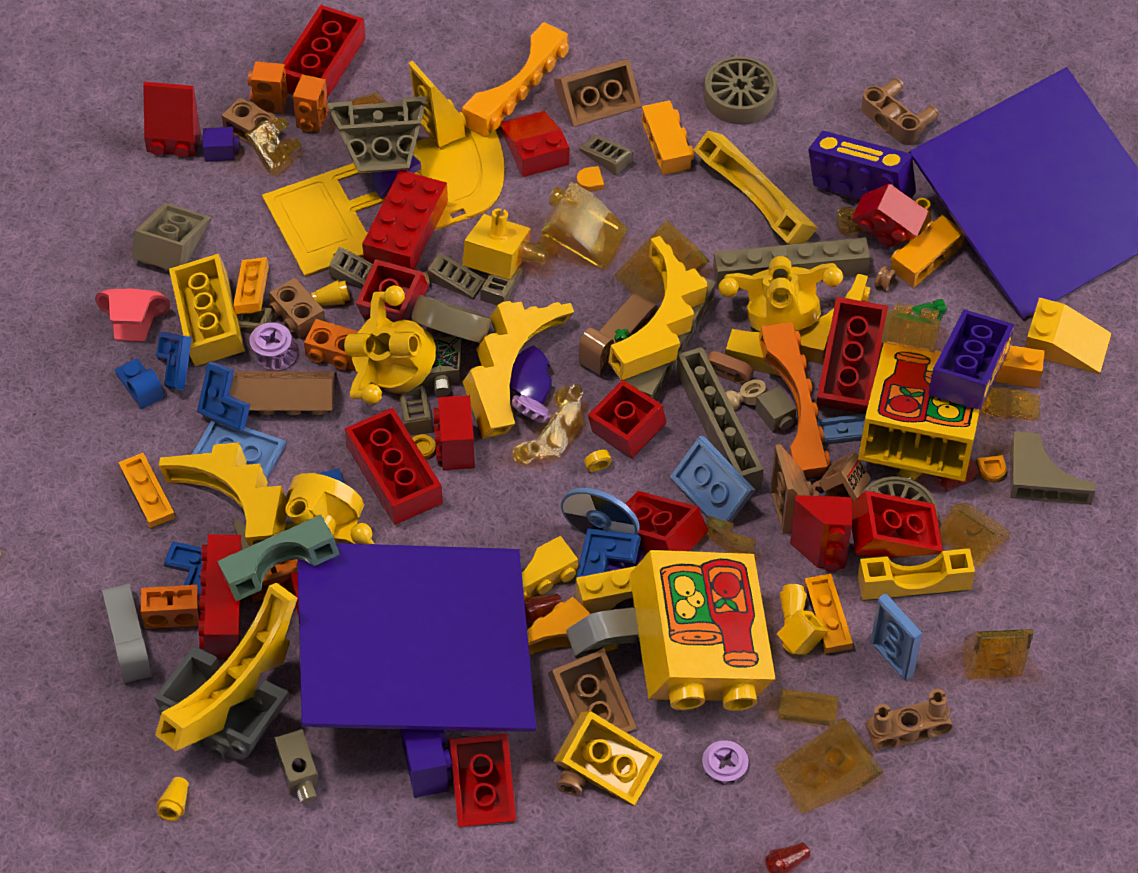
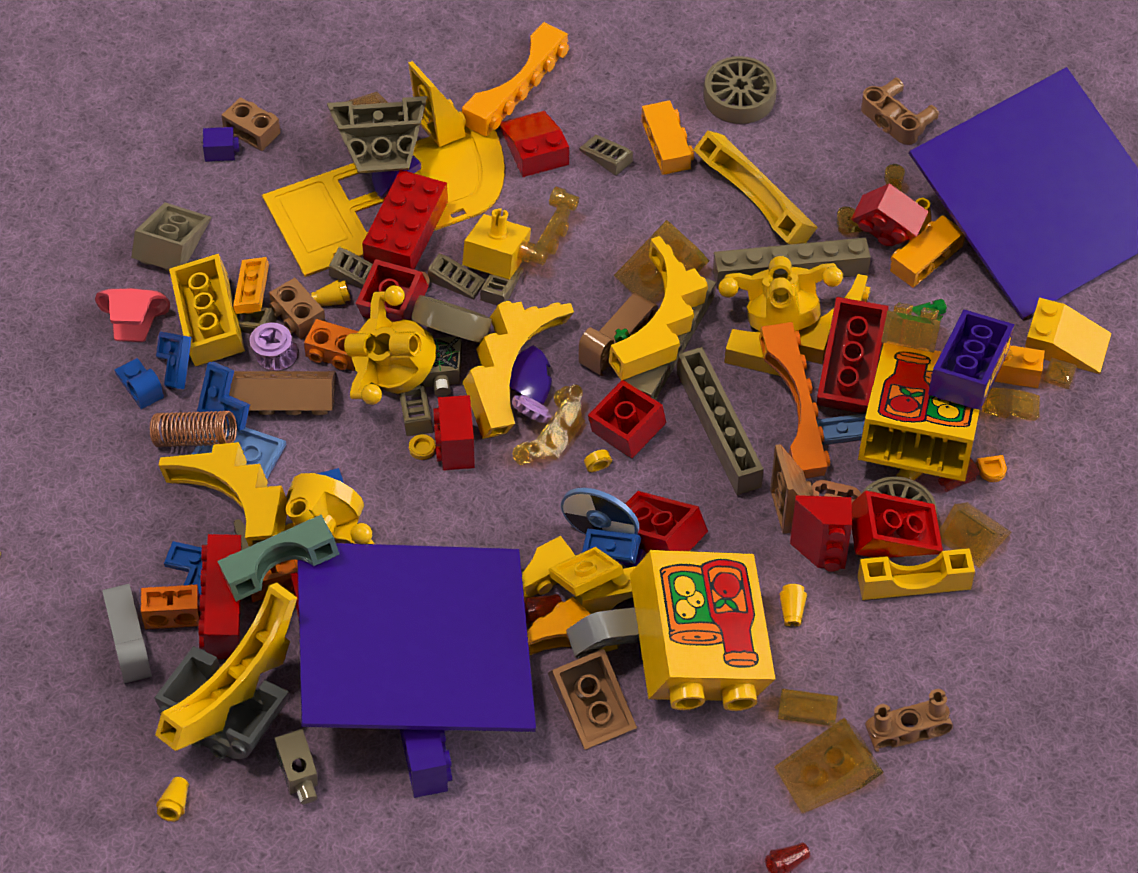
light orange plate [118,453,175,528] -> none
red slope [143,81,201,158] -> none
clear yellow plate [245,117,302,176] -> none
orange brick [248,61,288,114] -> none
red brick [282,5,366,98] -> none
orange brick [293,75,329,132] -> none
red brick [345,408,443,525] -> none
red slope [450,733,516,827] -> none
clear yellow slope [540,181,628,270] -> none
medium nougat slope [553,59,642,127] -> none
yellow slope [553,711,662,806] -> none
medium nougat bush [557,770,586,797] -> none
light orange tile [577,166,604,191] -> none
medium blue tile [670,436,755,531] -> none
lavender gear [702,741,748,785] -> none
clear yellow slope [706,516,756,555] -> none
nougat beam [707,351,754,385] -> none
tan plate [725,380,768,411] -> none
dark tan brick [755,386,797,433] -> none
yellow brick [777,610,828,655] -> none
light orange plate [804,574,853,654] -> none
dark purple brick [808,130,916,199] -> none
medium nougat panel [819,452,871,501] -> none
medium blue tile [870,593,922,680] -> none
medium nougat bush [874,266,896,292] -> none
clear yellow slope [962,629,1033,679] -> none
dark tan arch [1010,431,1095,505] -> none
none -> nougat piece [149,411,237,447]
none -> yellow tile [548,547,624,596]
none -> clear yellow tile [1044,358,1077,389]

